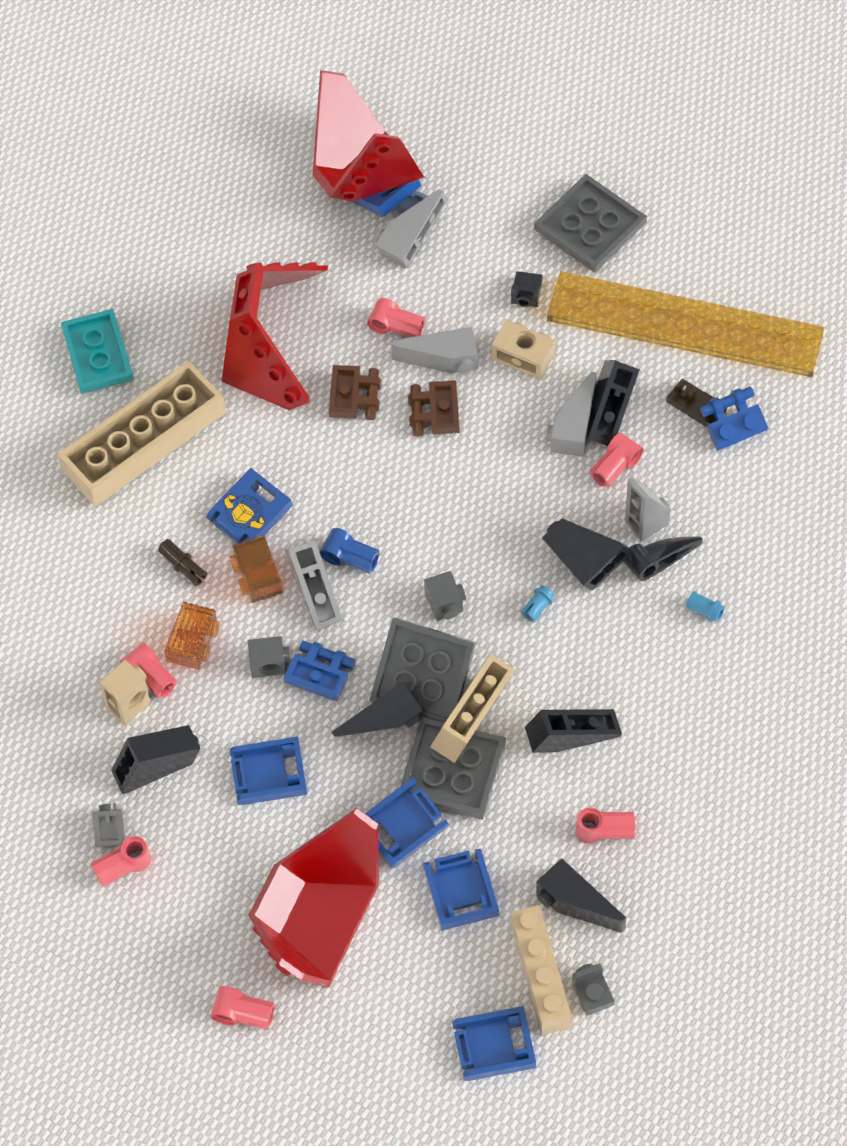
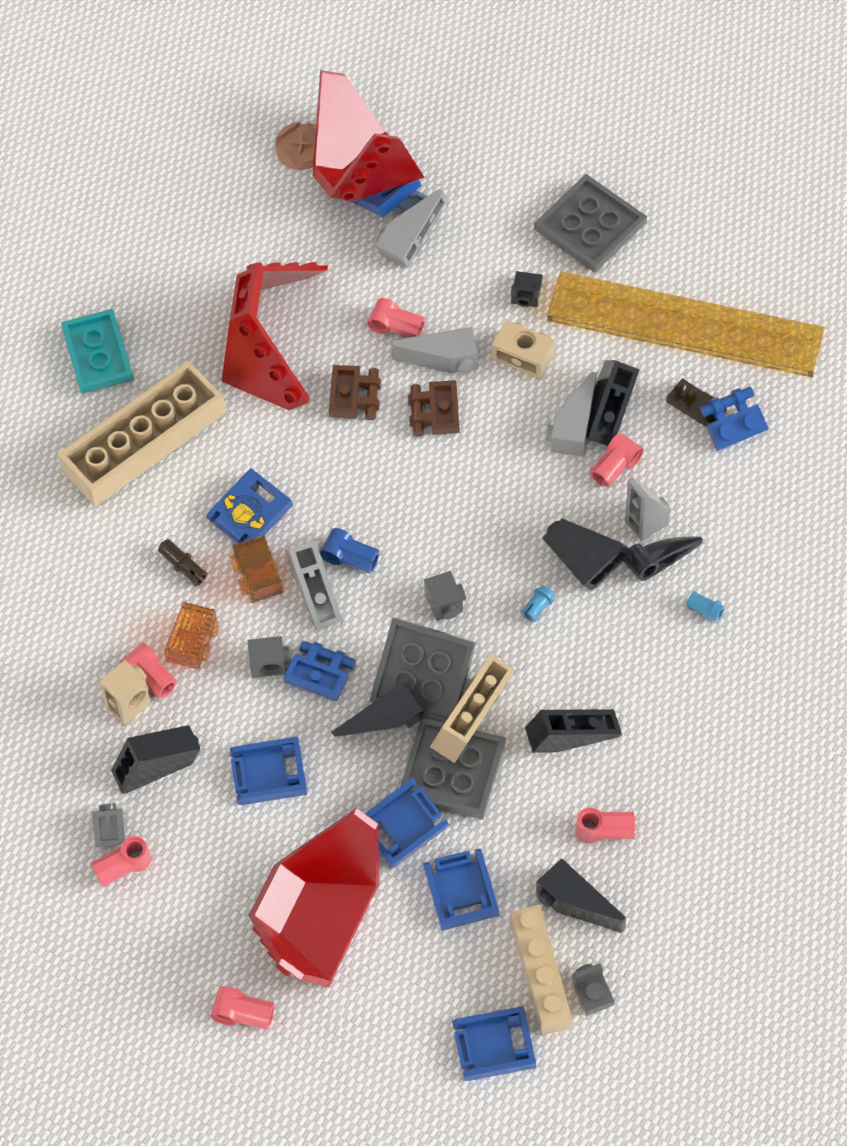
none -> nougat tile [275,122,316,170]

